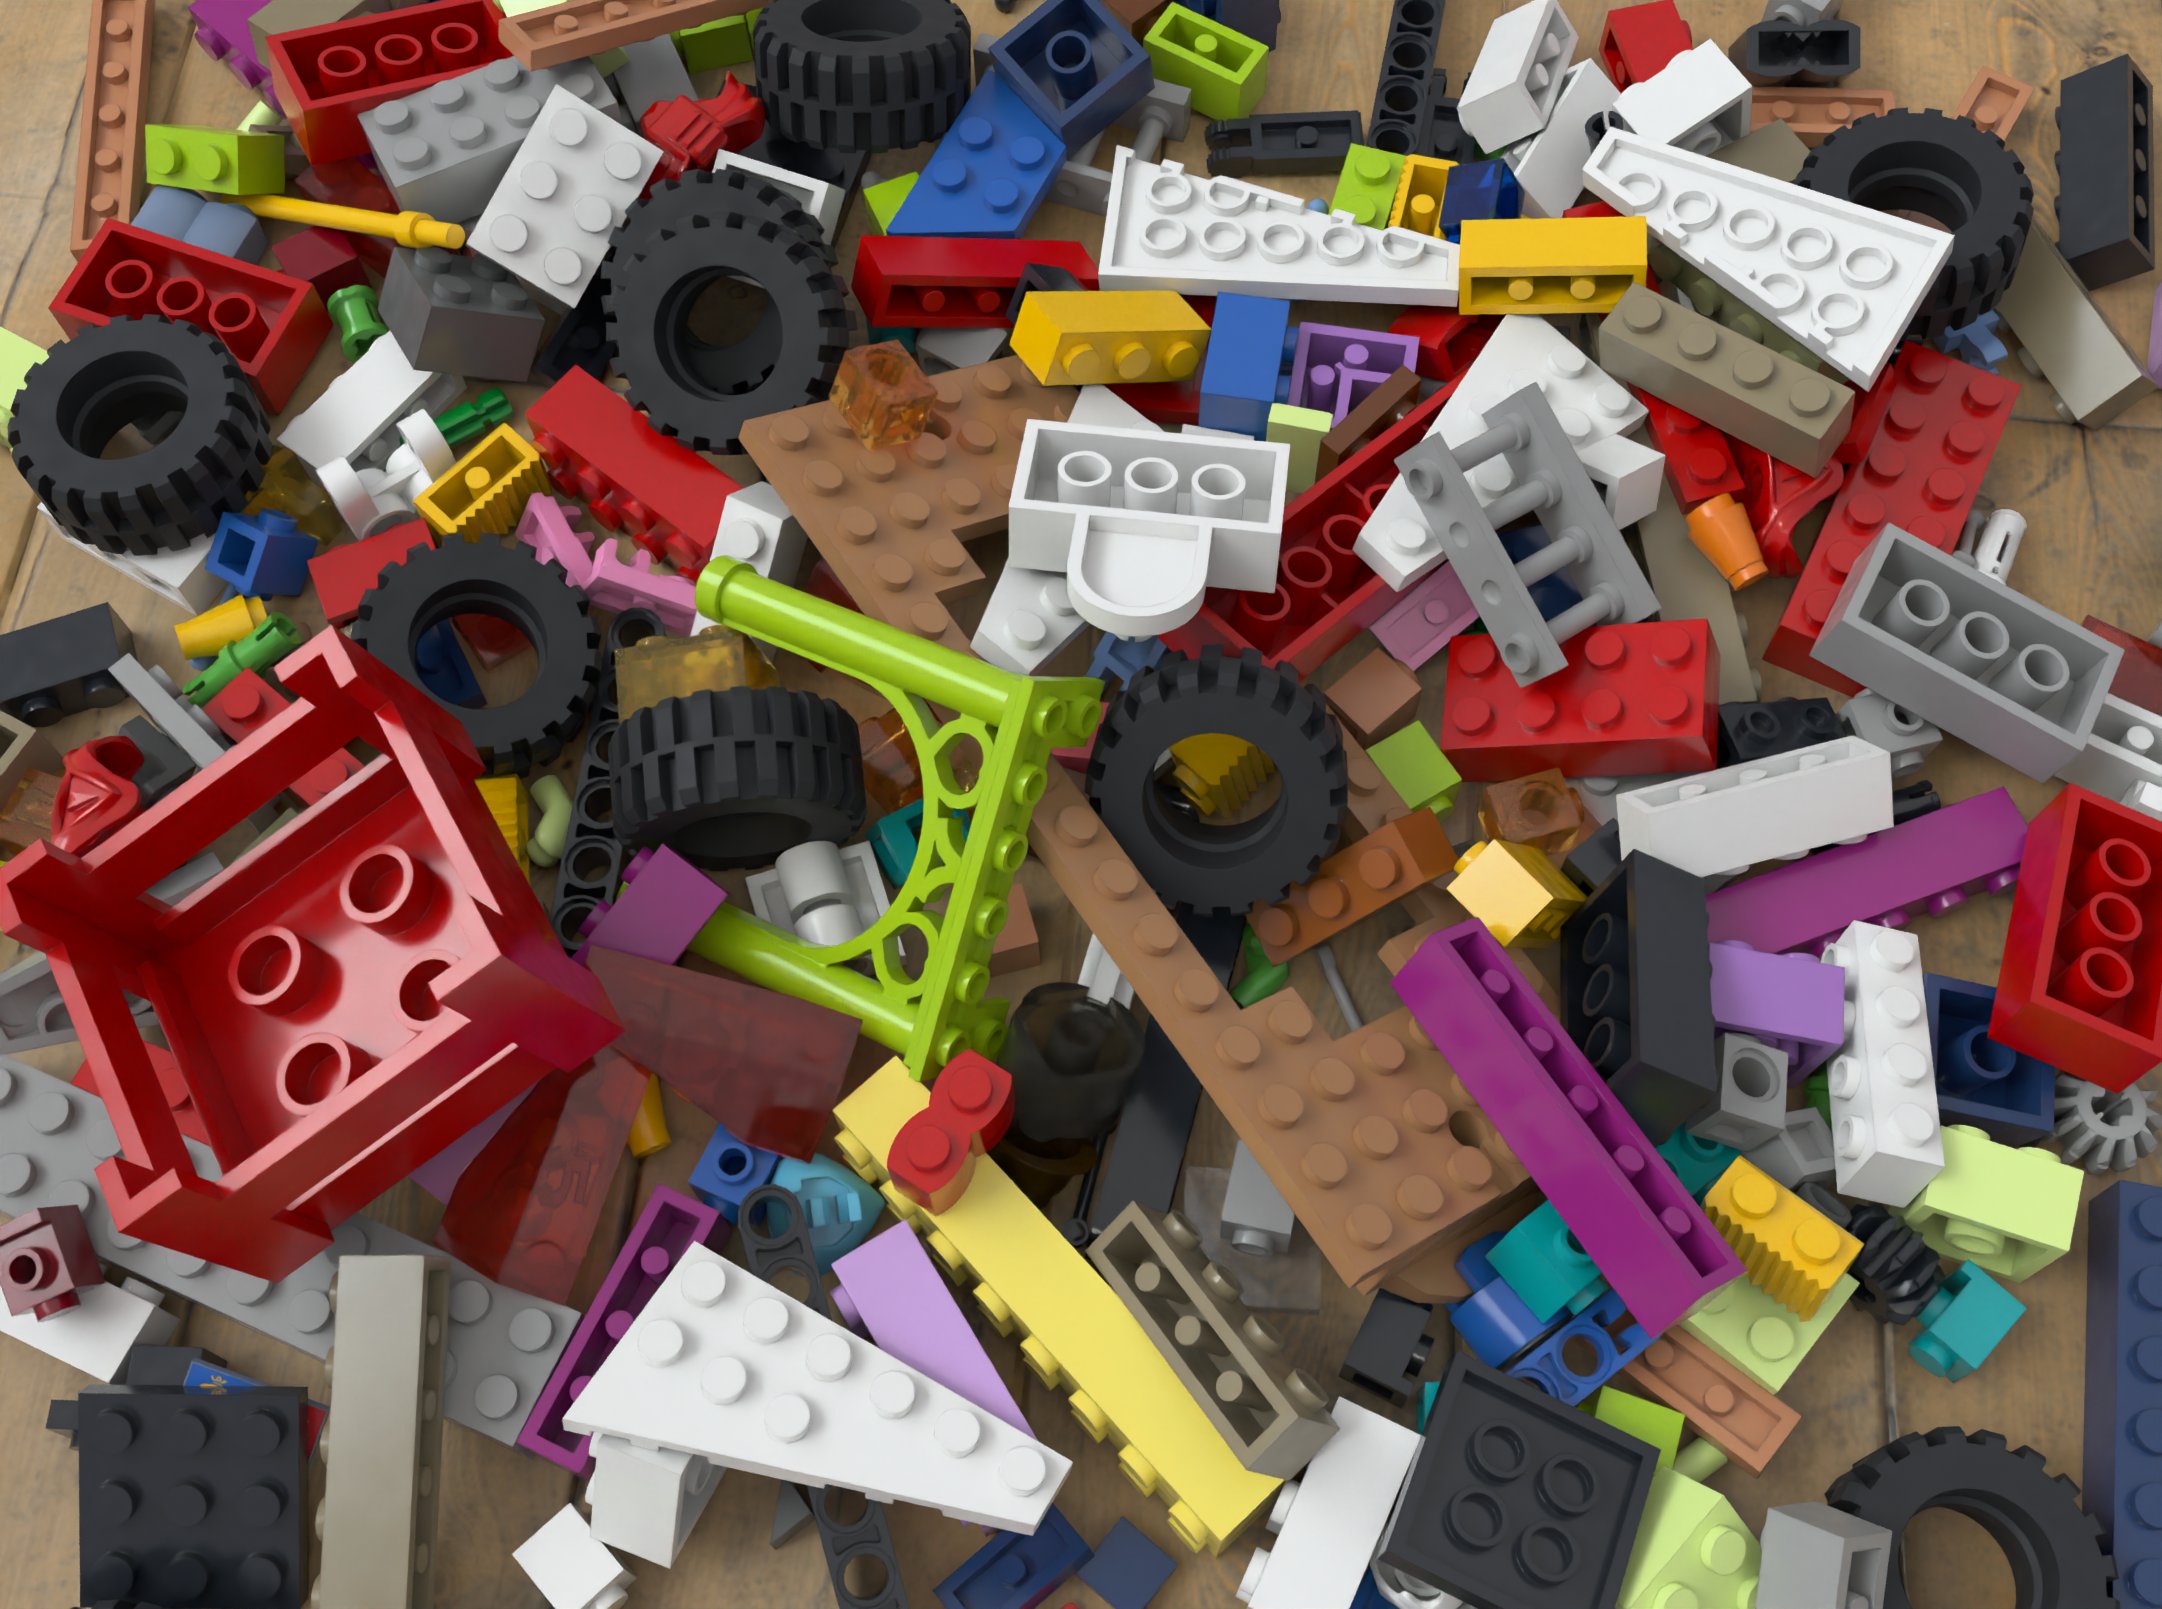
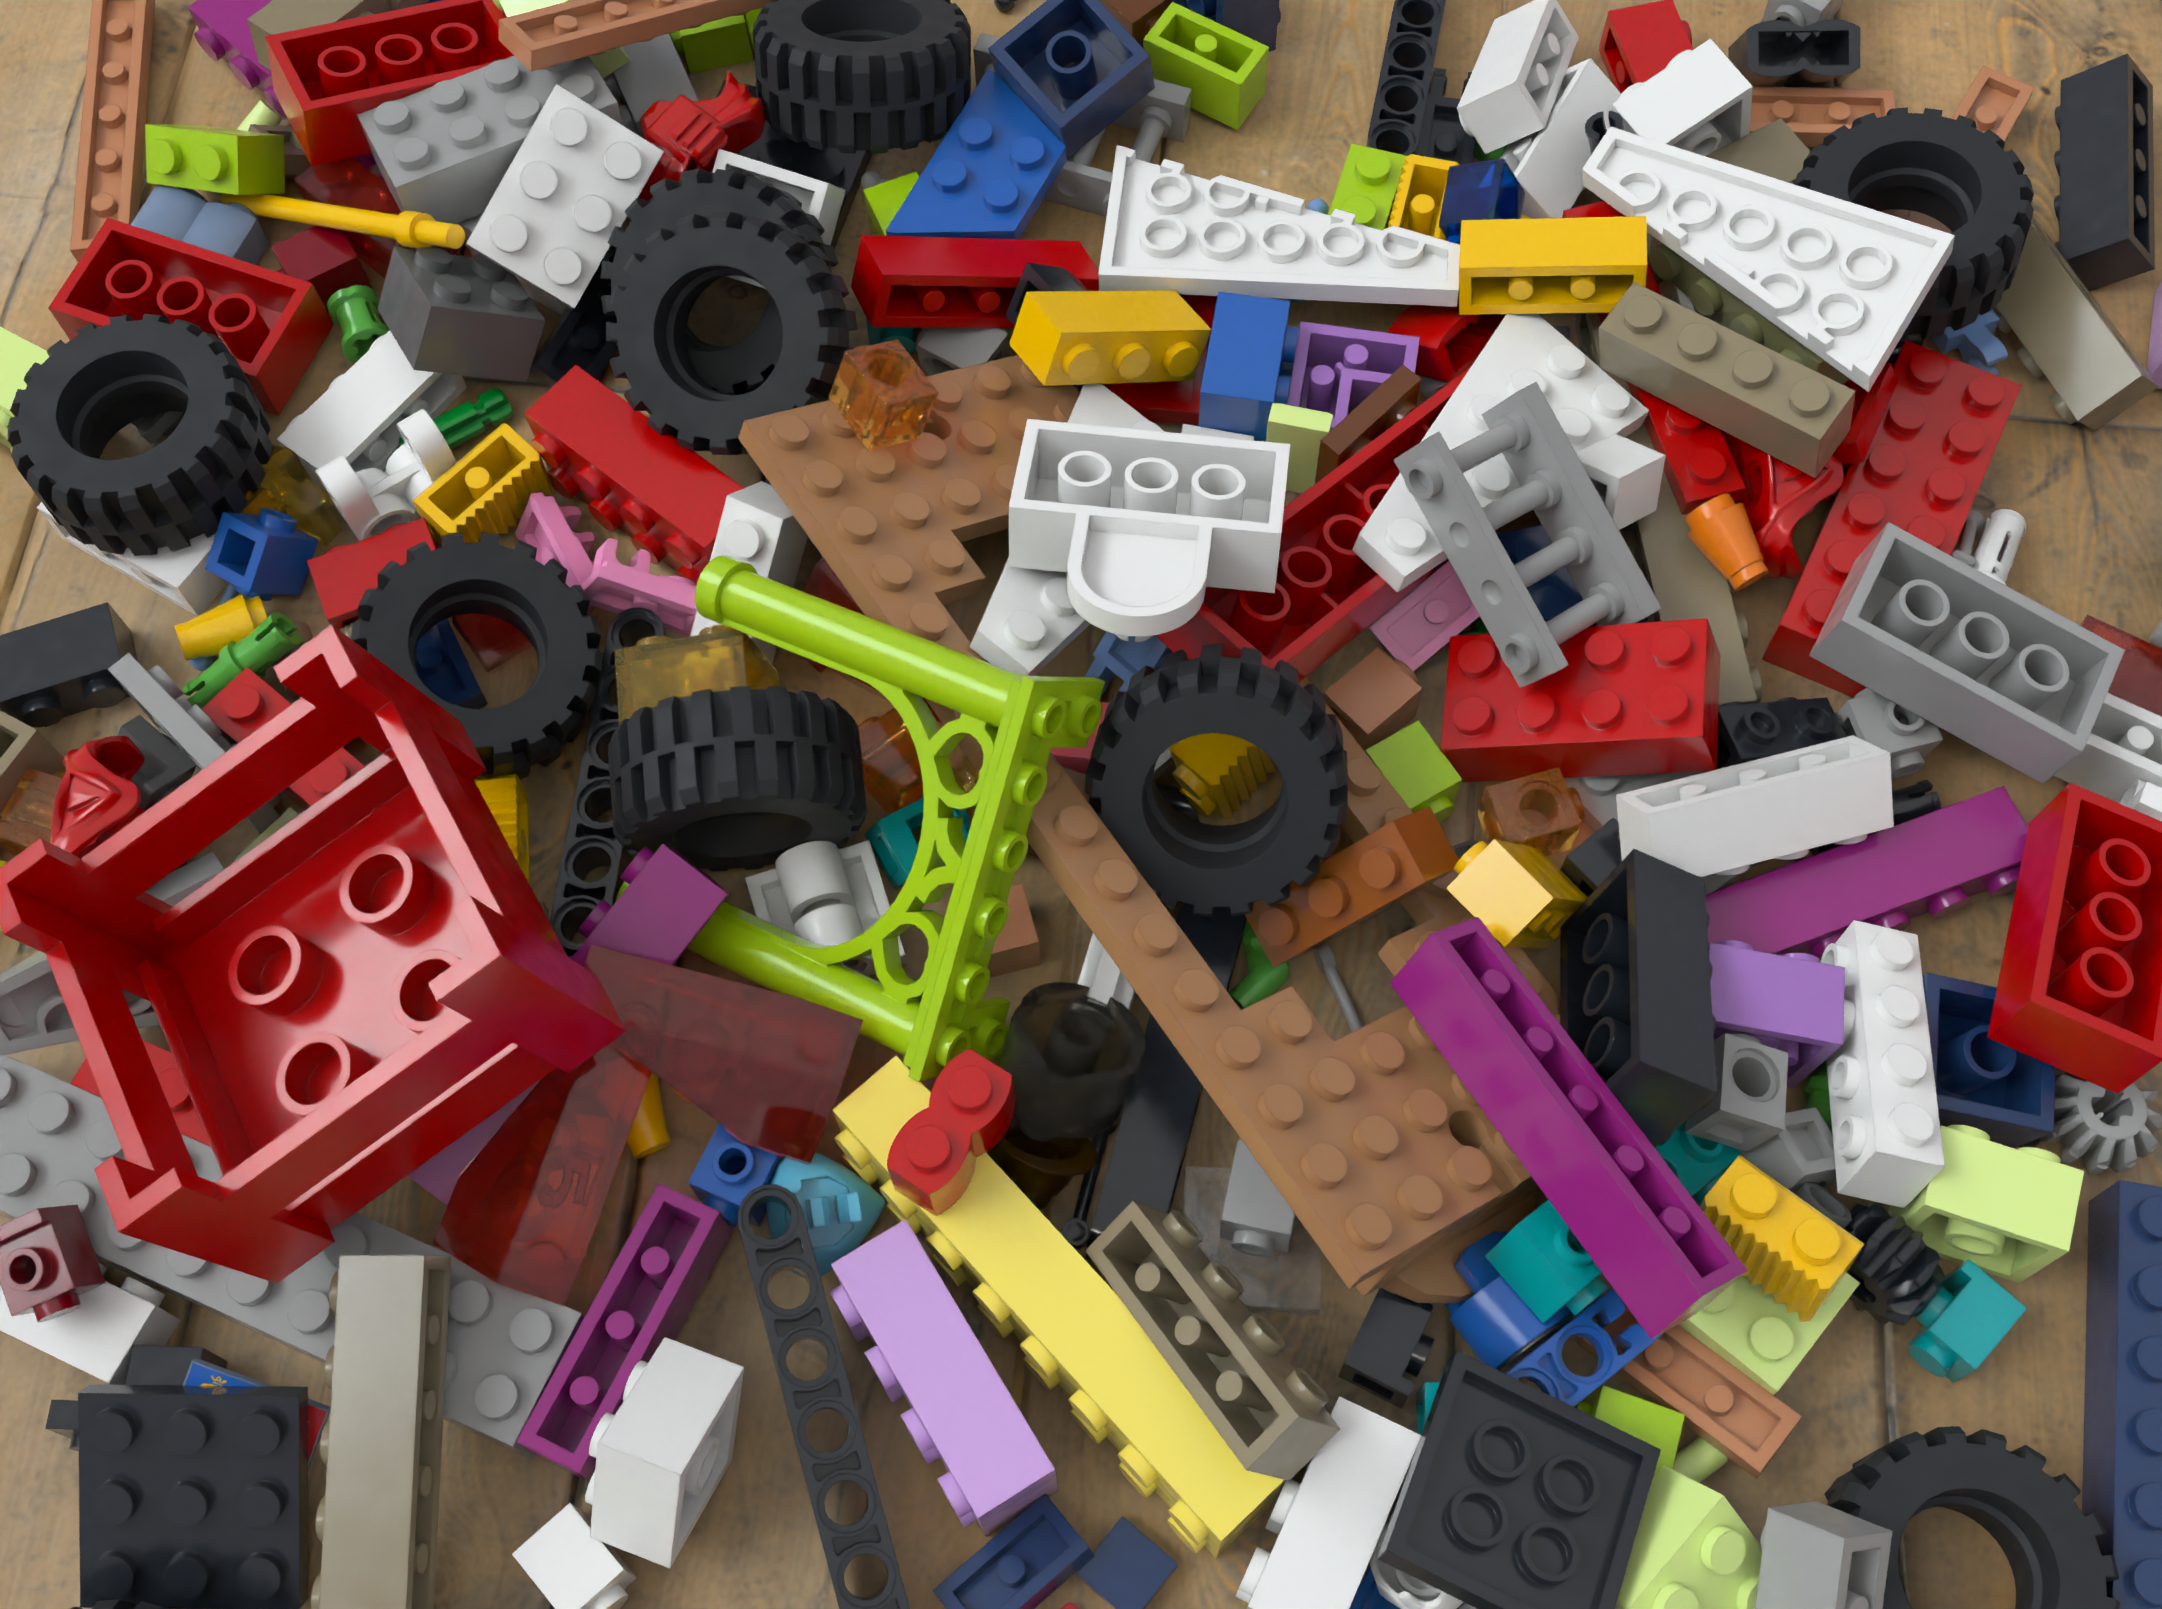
yellowish green arm [527,775,573,868] -> none
white wing [562,1241,1073,1536] -> none
dark grey piece [770,1479,815,1550] -> none
black hinge [1204,110,1364,179] -> none

